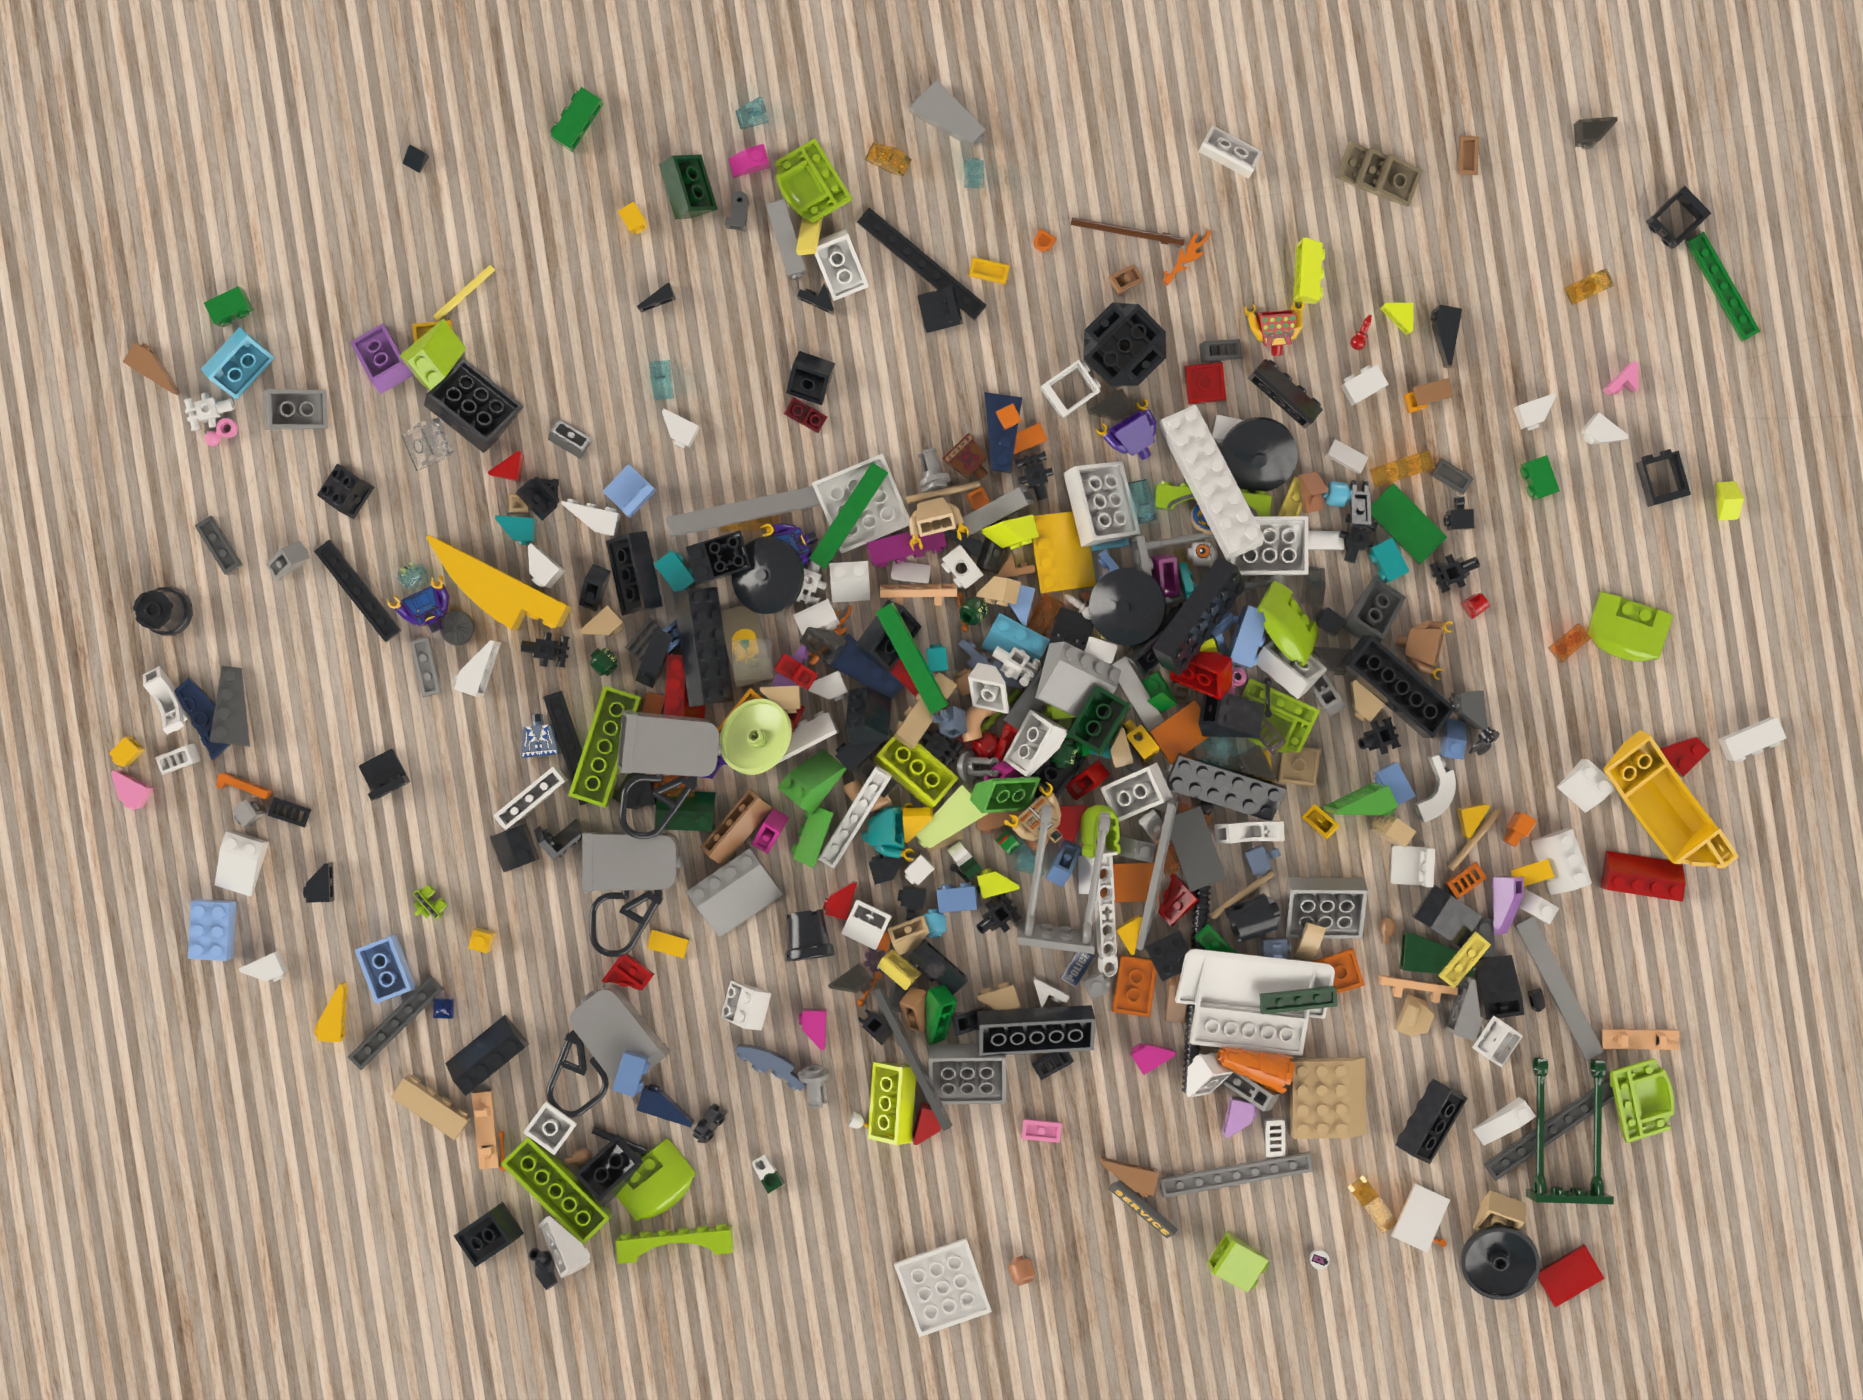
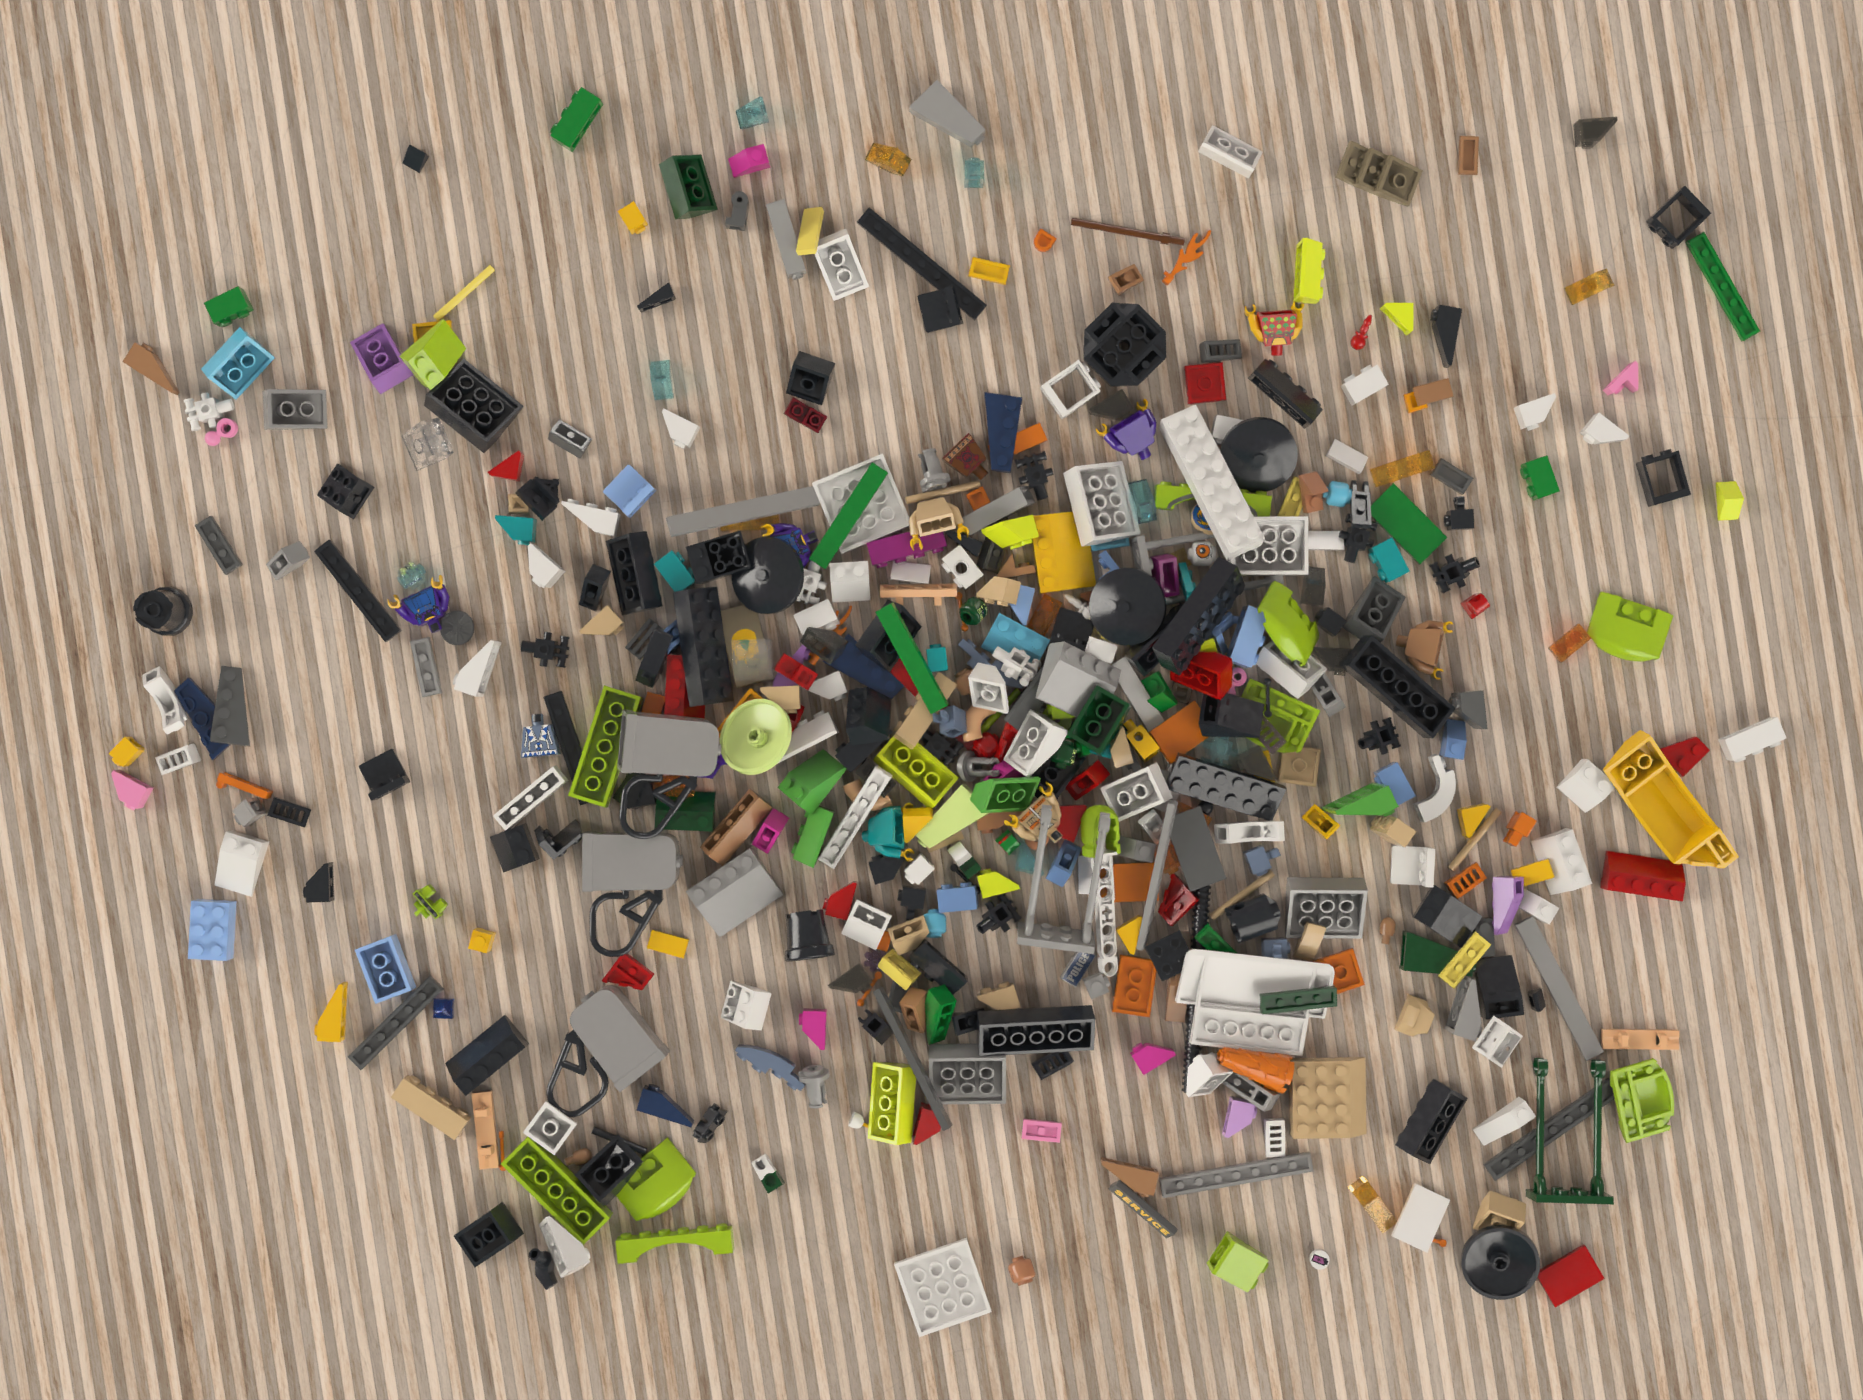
white slope [239,951,289,982] -> none
yellow slope [426,535,572,631] -> none
dark green head [589,648,618,676] -> none
medium blue brick [612,1050,650,1097] -> none
lime slope [775,138,853,223] -> none
black slope [797,283,834,315] -> none
orange tile [996,403,1022,430] -> none
white slope [1033,977,1070,1007] -> none
tan slope [1349,680,1385,722] -> none
light nougat hinge [1377,975,1458,1003] -> none
black plate [1469,727,1500,756] -> none

